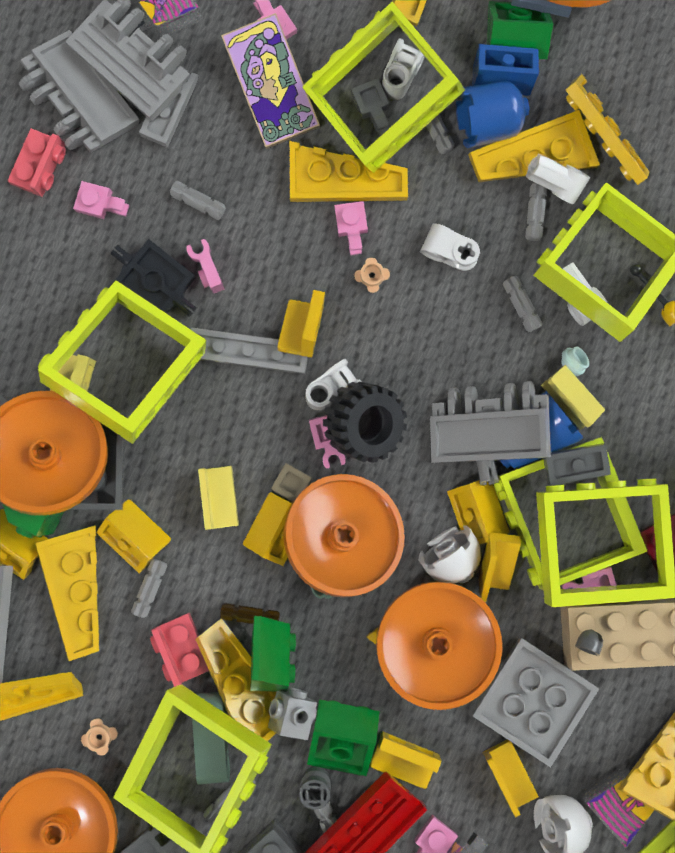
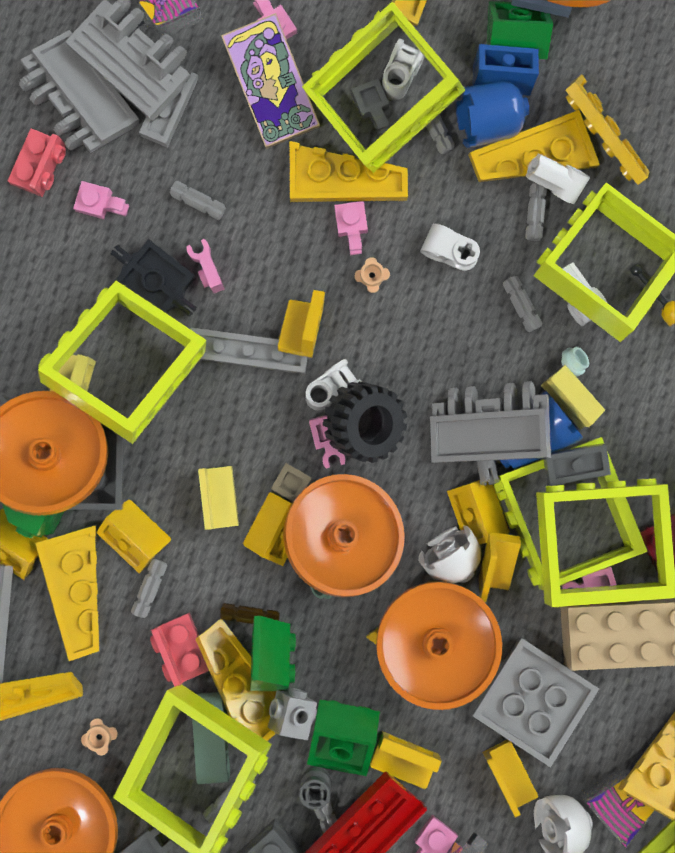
dark grey hinge [575,629,603,656] -> none

